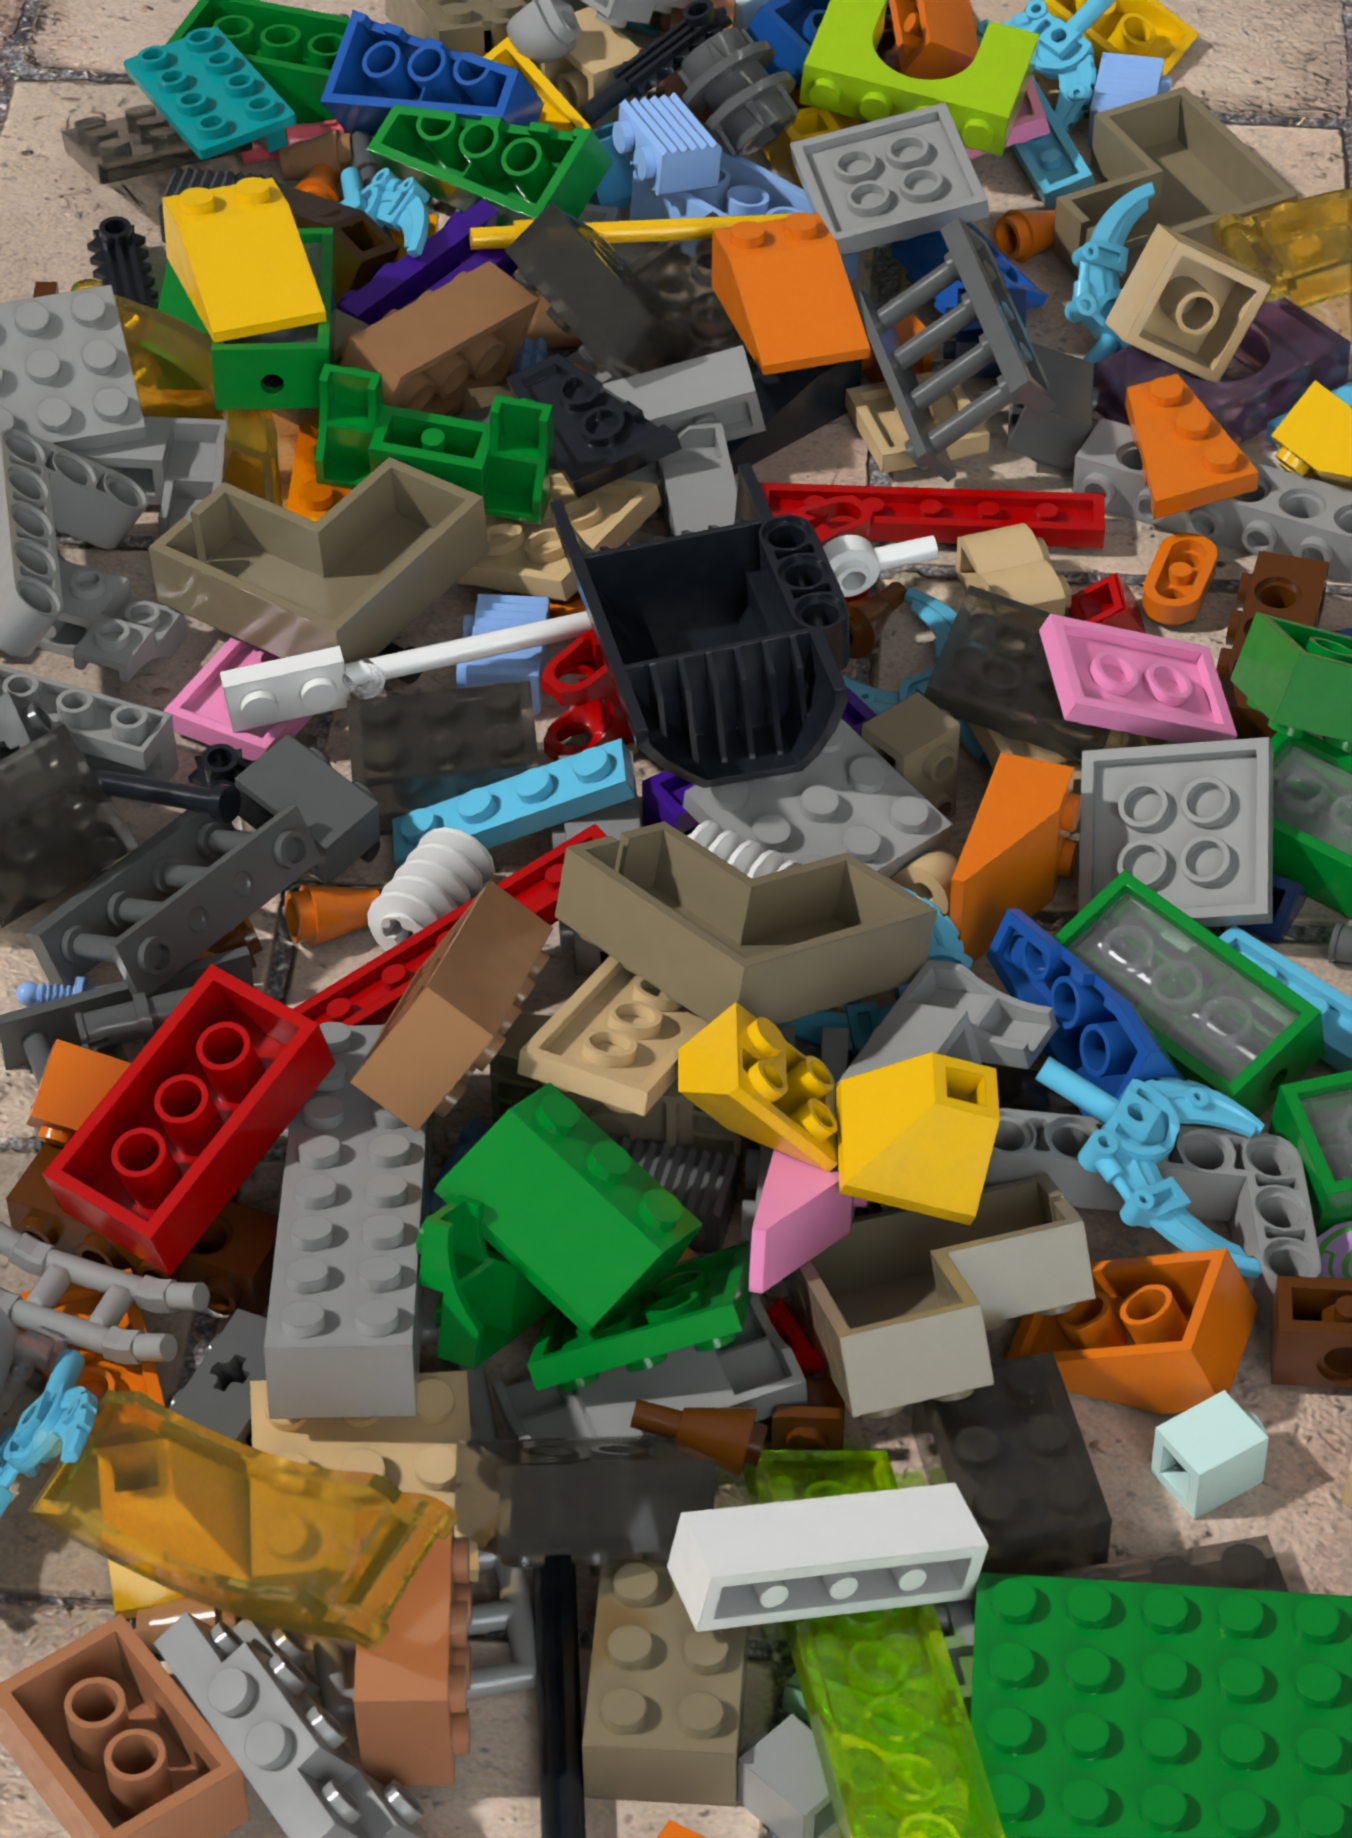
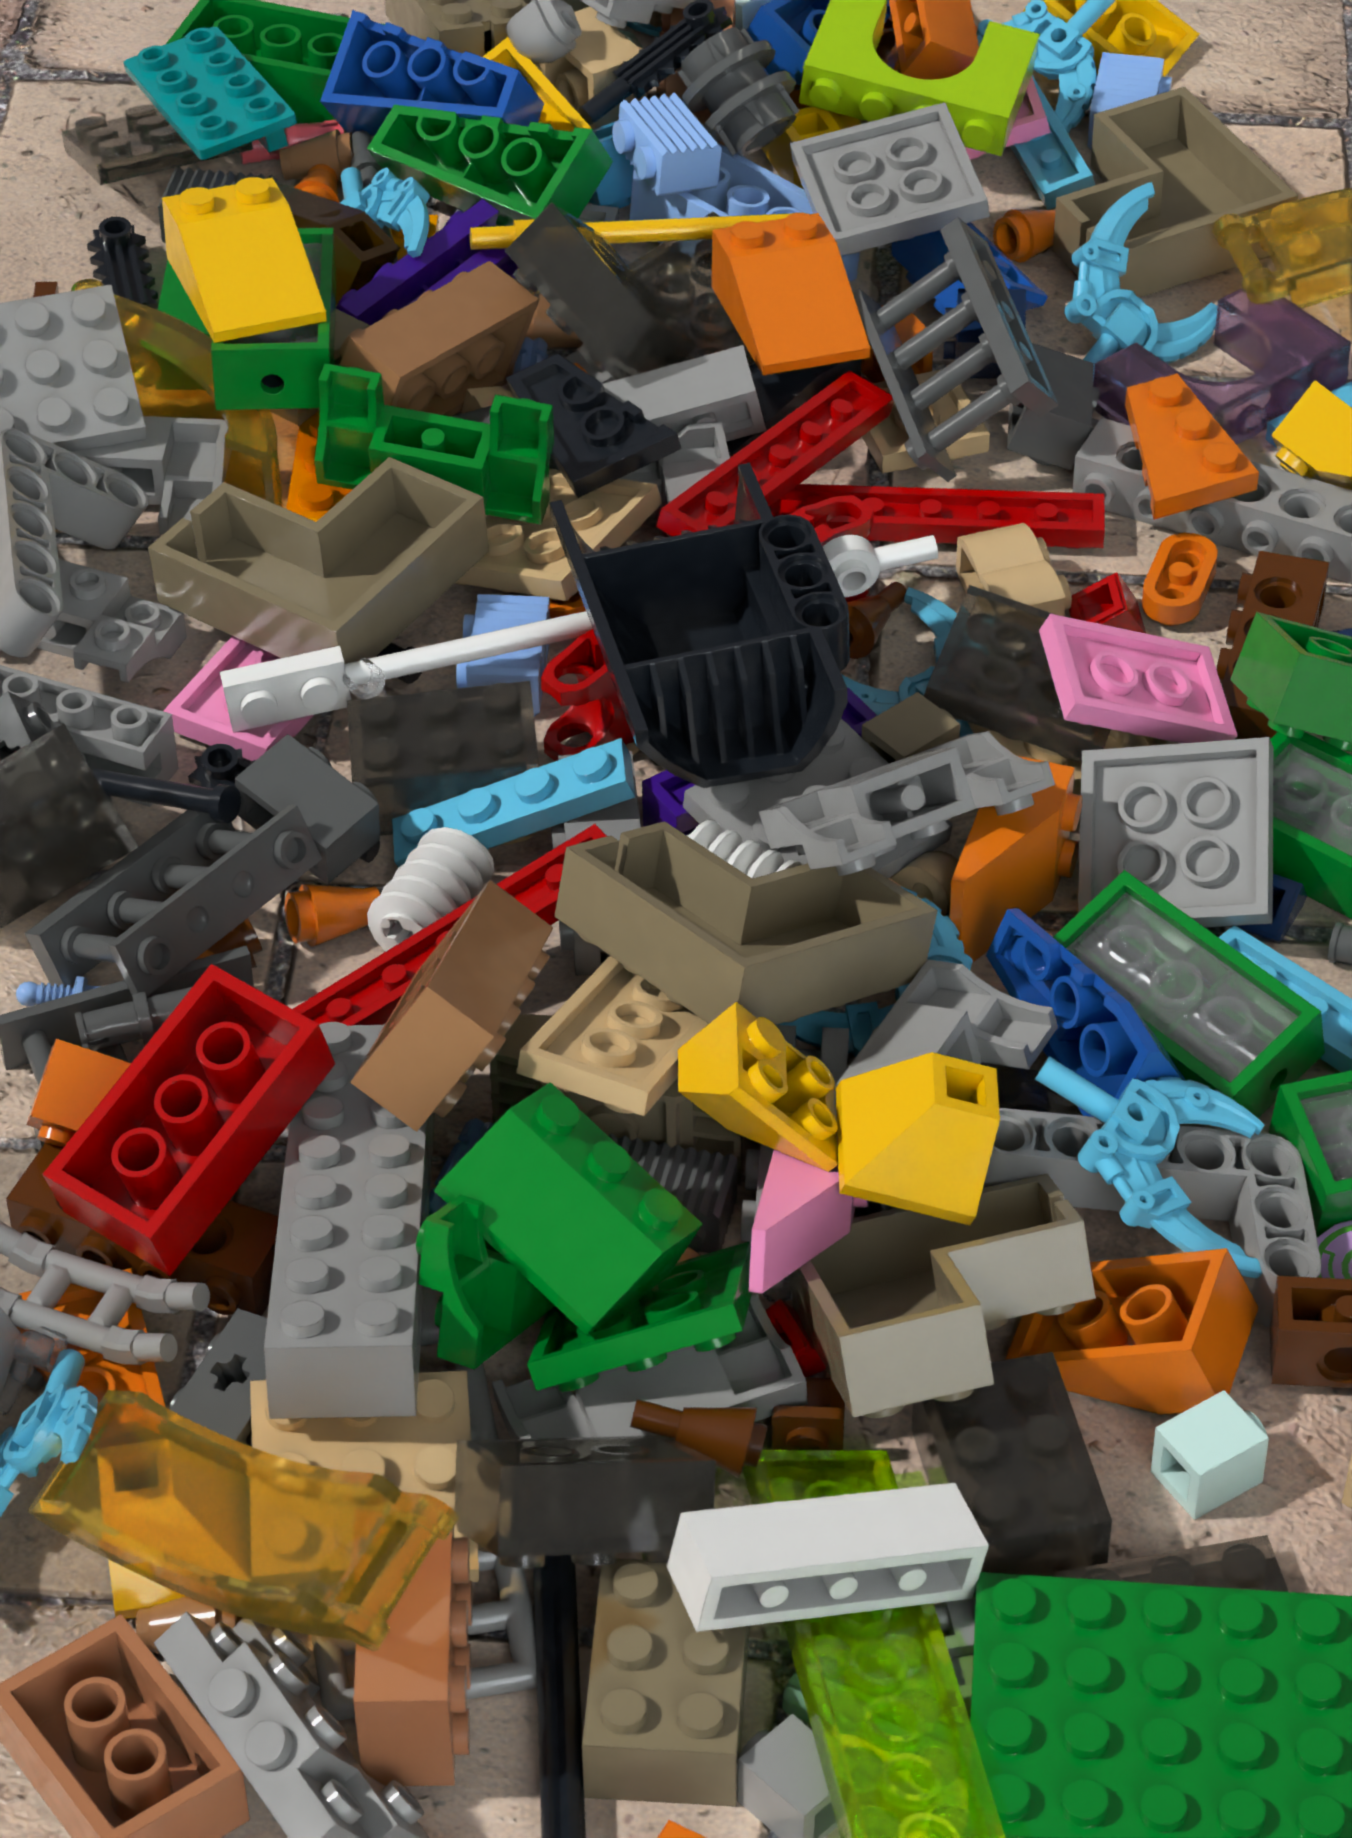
tan brick [1105,223,1271,385] -> none
none -> red plate [656,370,894,536]
none -> light grey bracket [759,731,1055,876]

